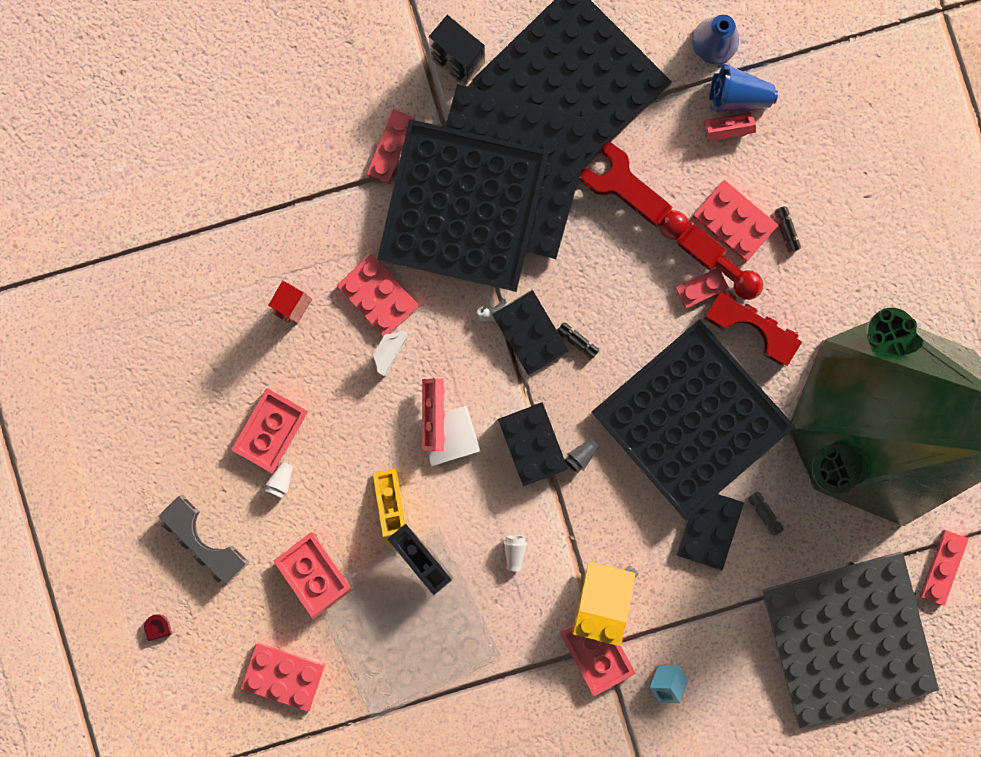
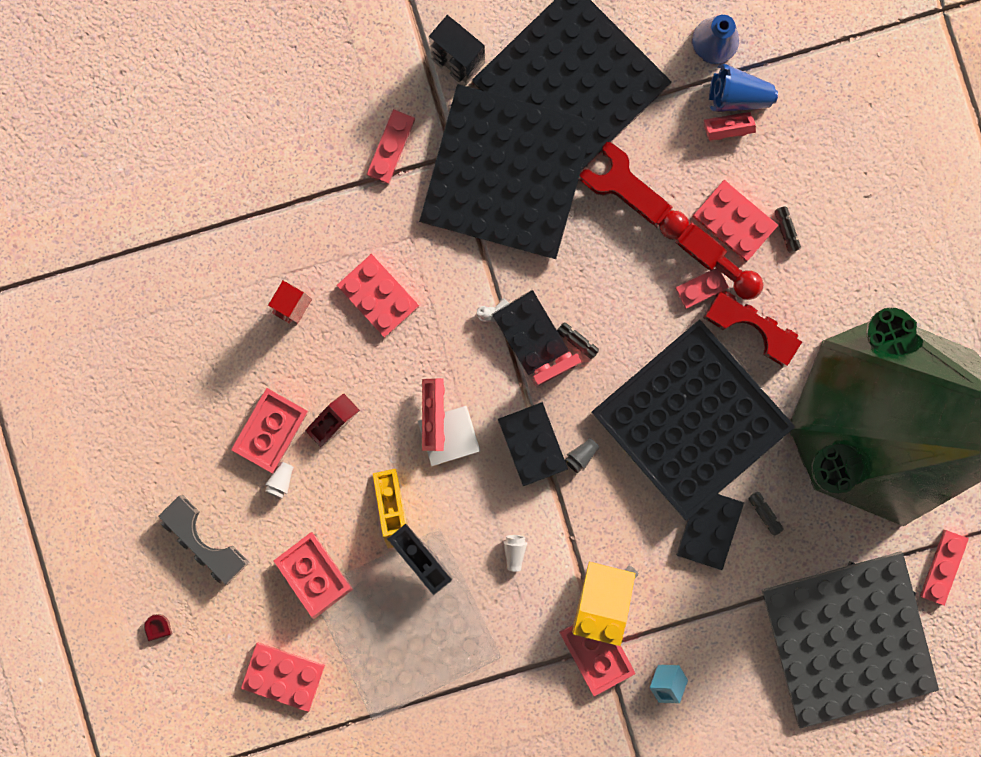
white slope [373,331,409,377] -> none
black plate [377,119,550,292] -> none
none -> dark red arch [305,393,360,448]
none -> coral plate [532,352,581,387]

